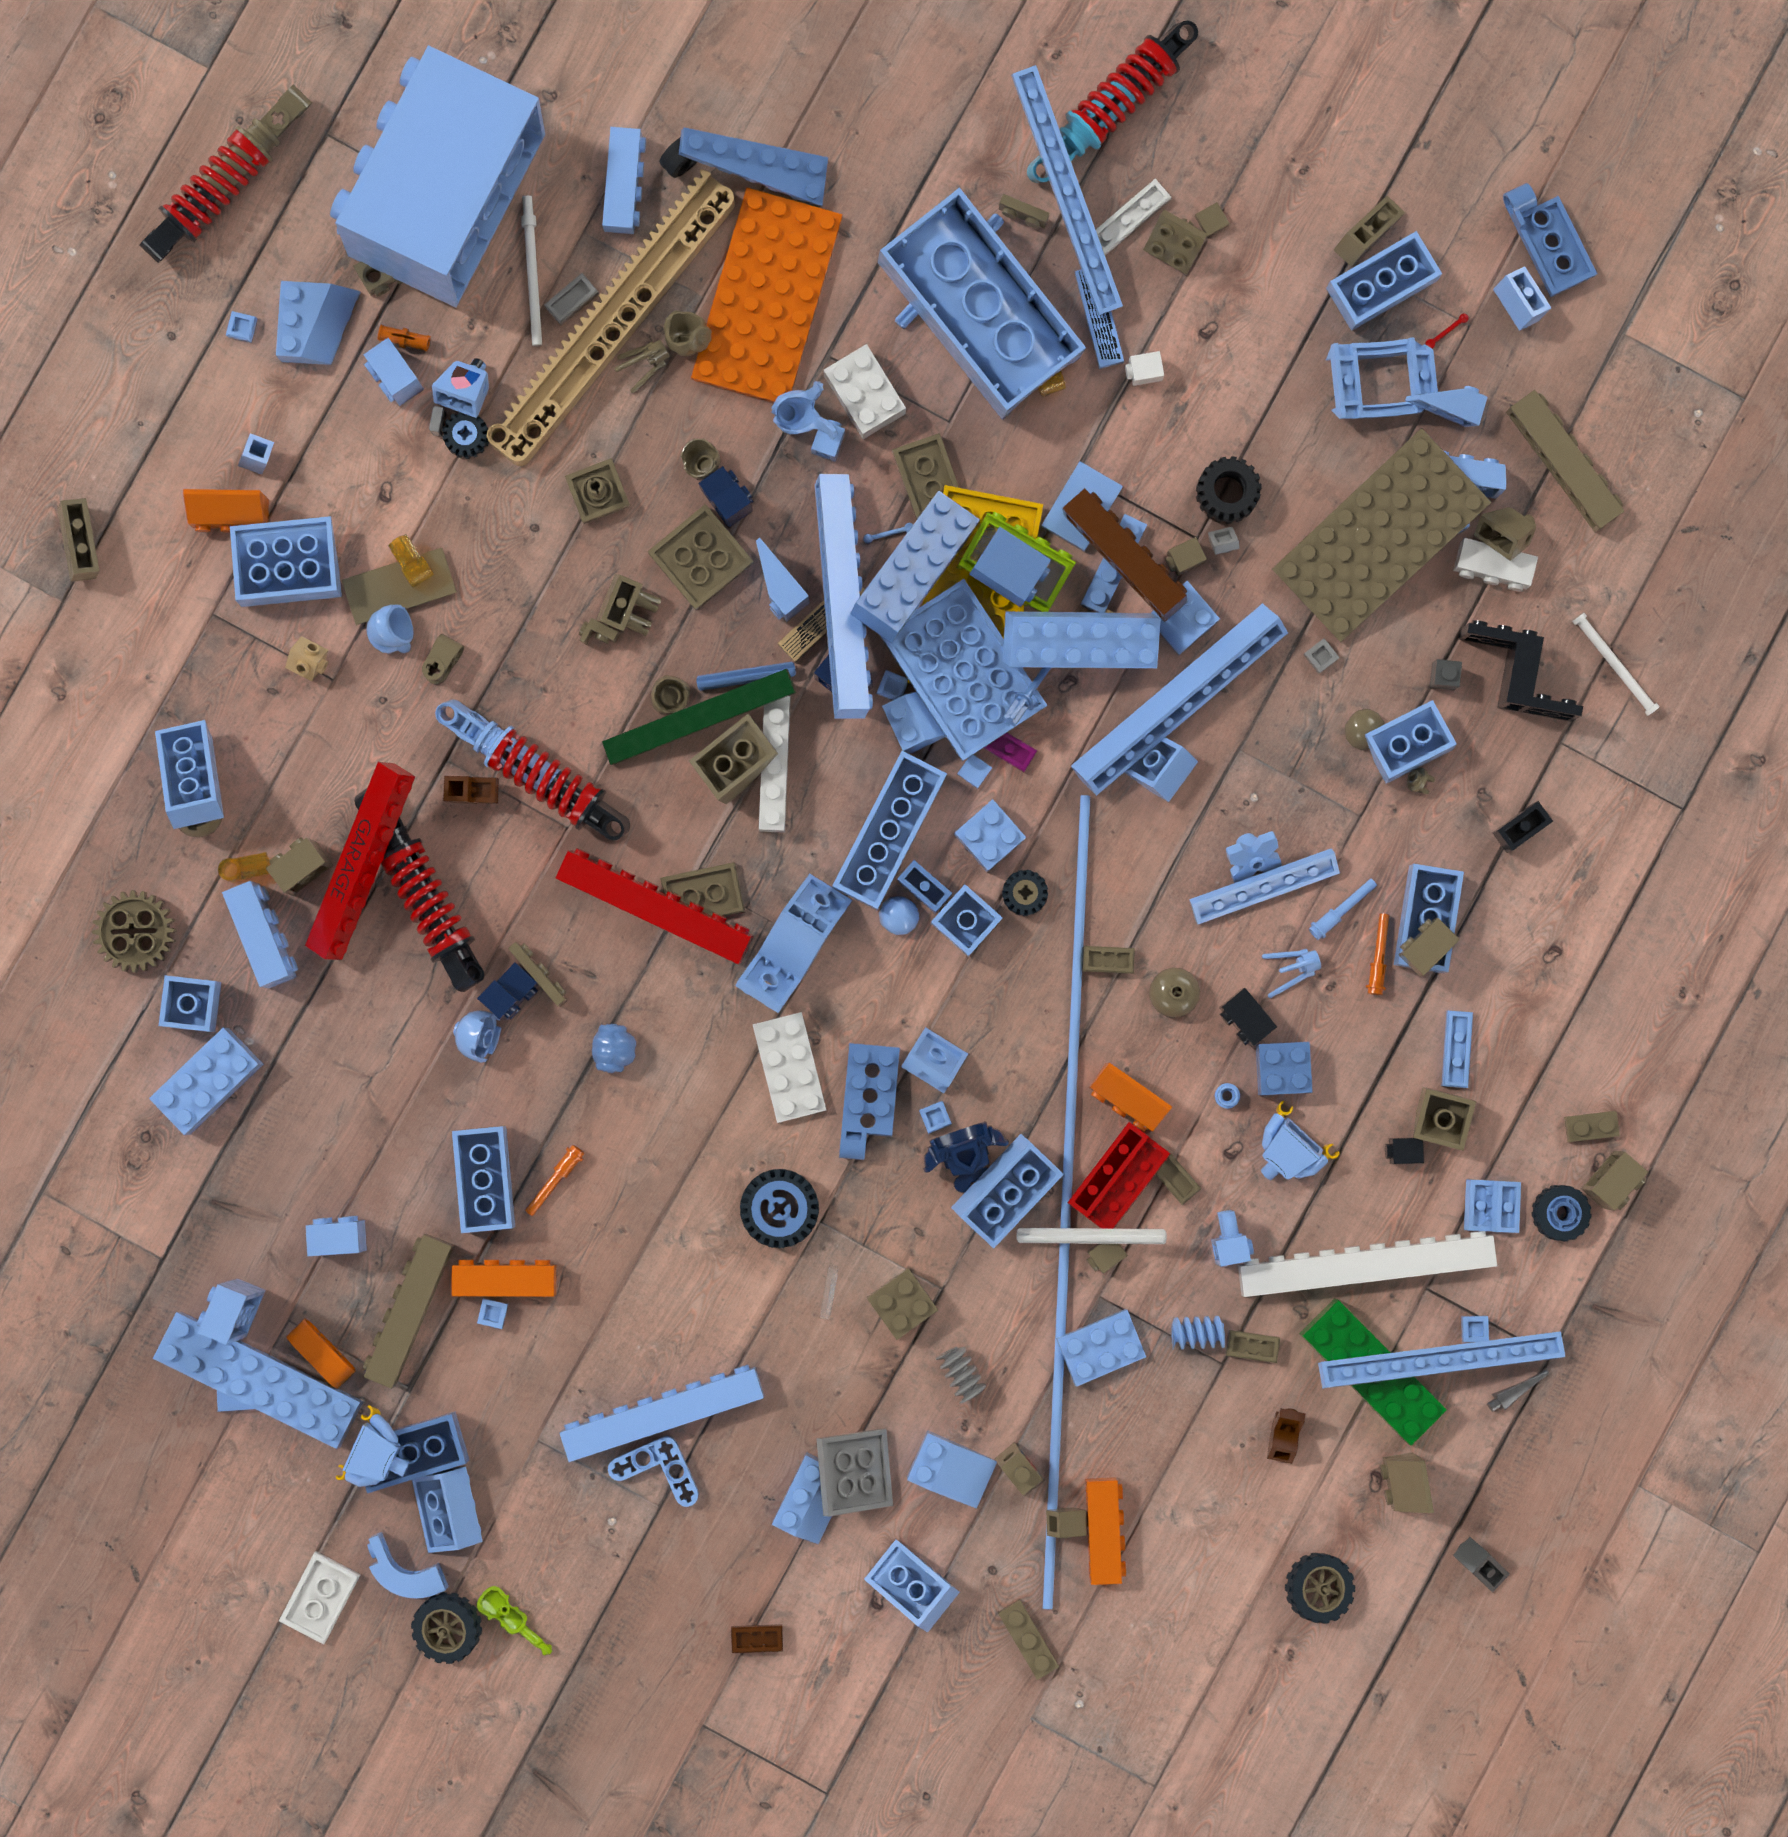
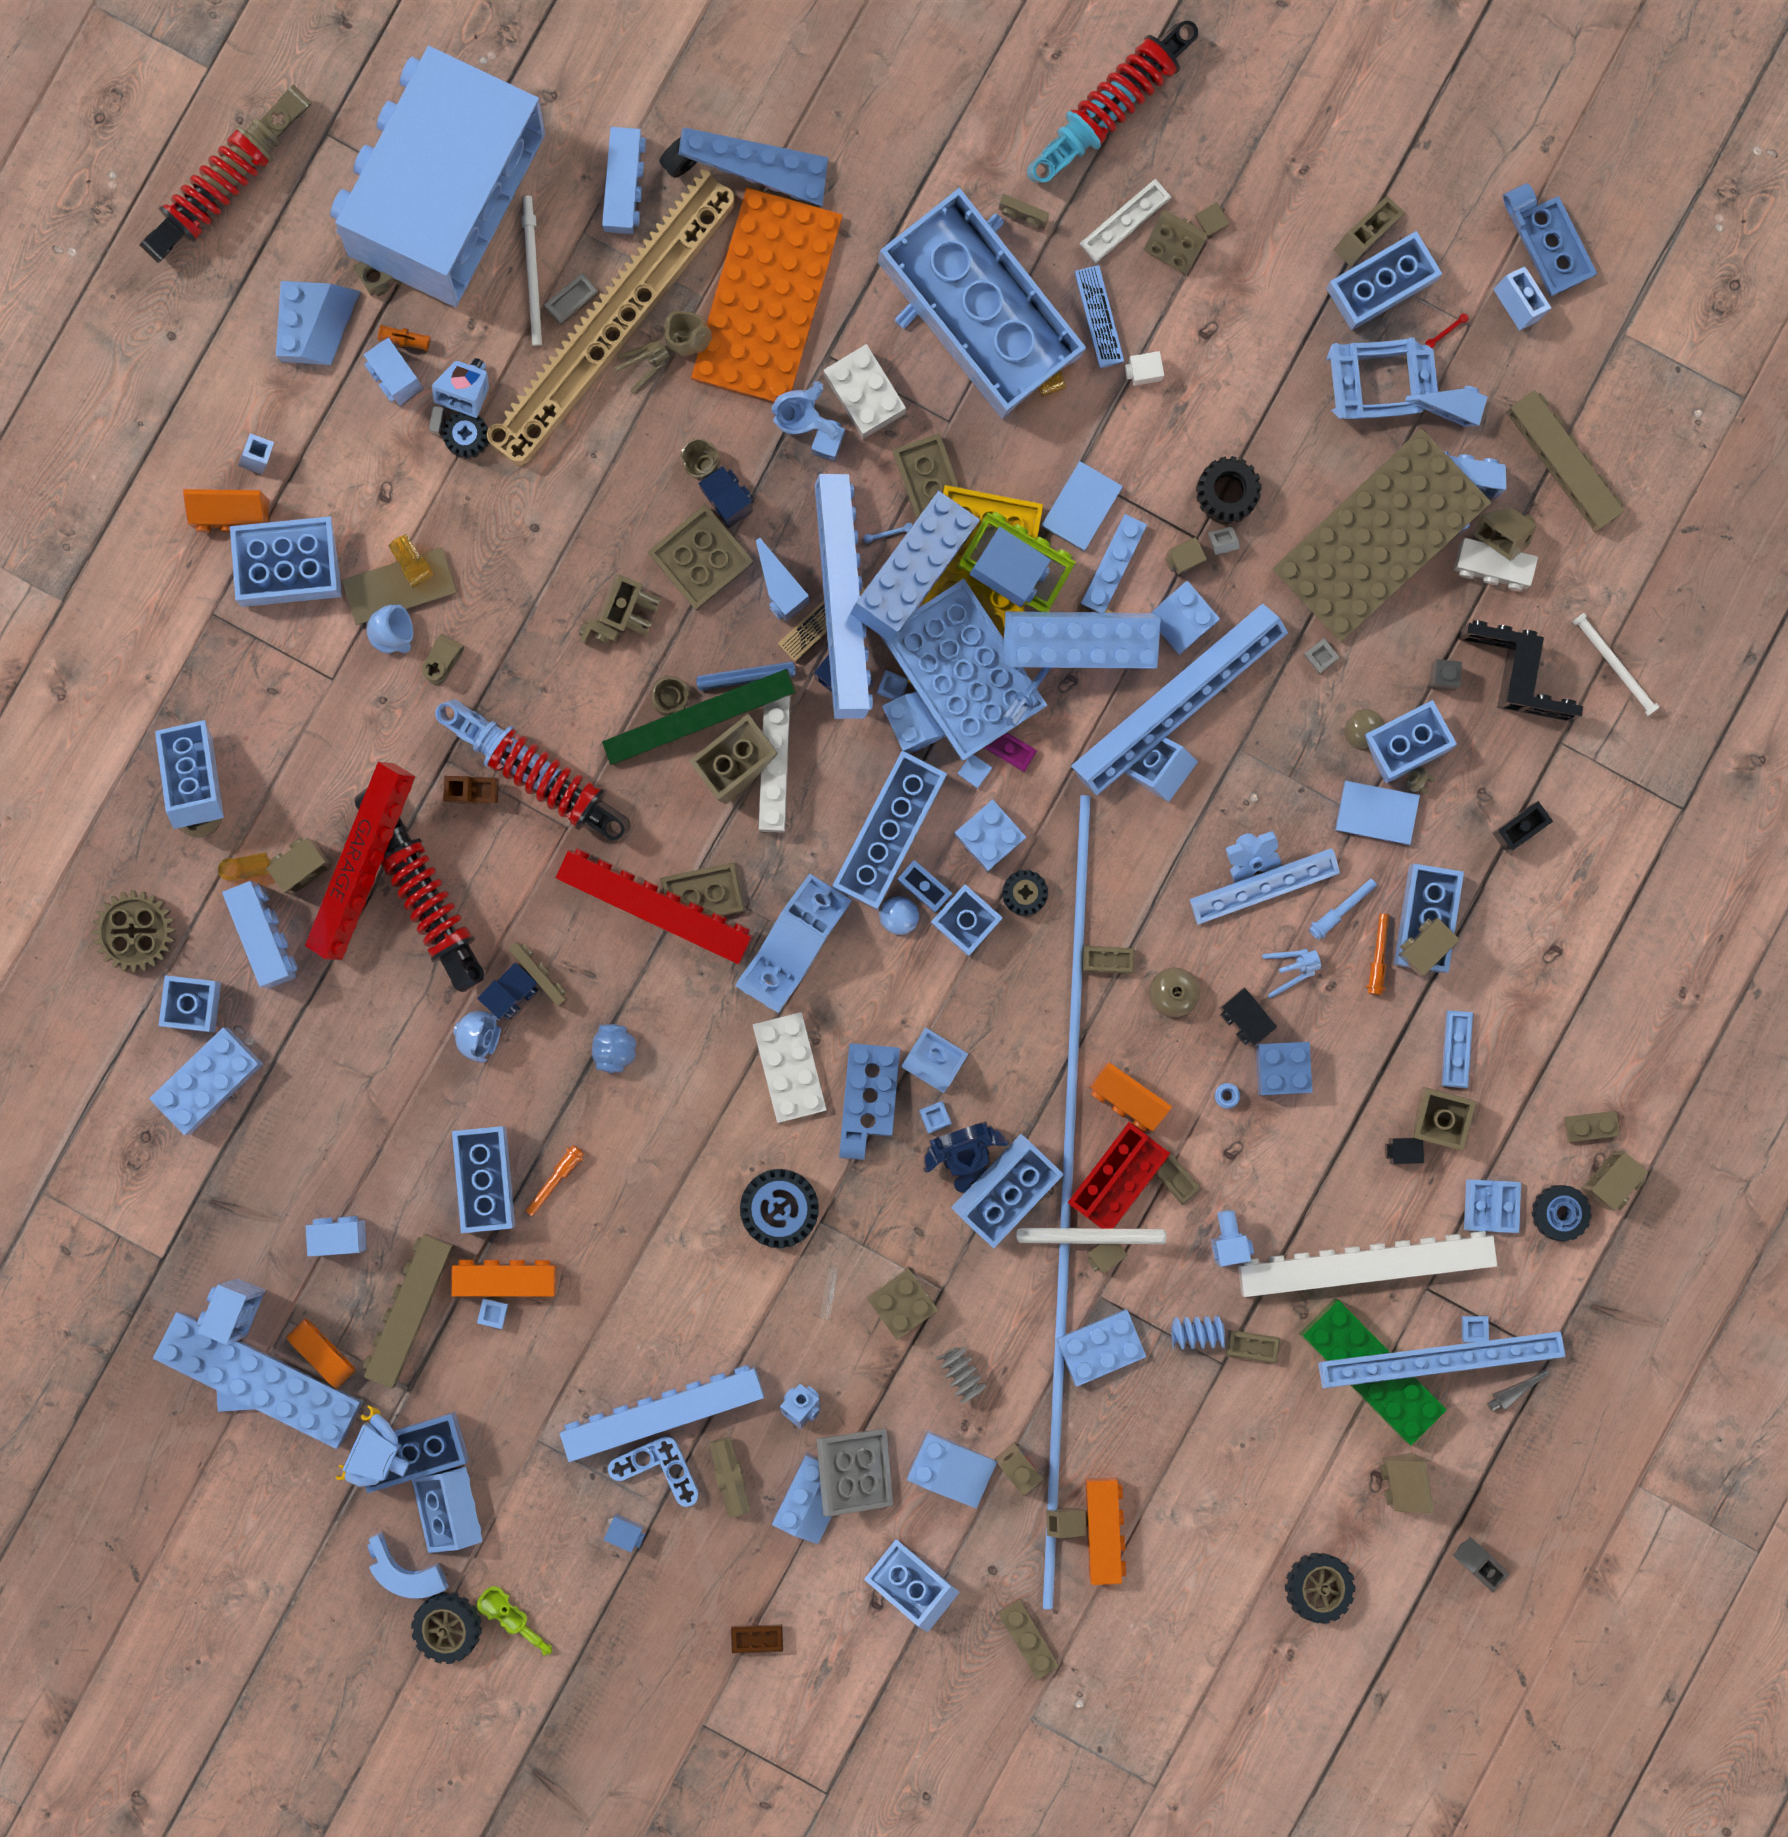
dark tan brick [57,498,99,582] -> none
light blue tile [226,311,258,343] -> none
white tile [279,1551,361,1645] -> none
tan brick [285,636,328,681] -> none
dark tan plate [565,458,630,524] -> none
light blue plate [1011,65,1123,316] -> none
reddish brown brick [1062,488,1187,622] -> none
light blue torso [1261,1101,1340,1180] -> none
reddish brown brick [1267,1408,1306,1464] -> none
none -> medium blue brick [604,1513,645,1552]
none -> dark tan piece [709,1437,750,1518]
none -> light blue brick [780,1384,821,1429]
none -> light blue tile [1335,781,1420,845]

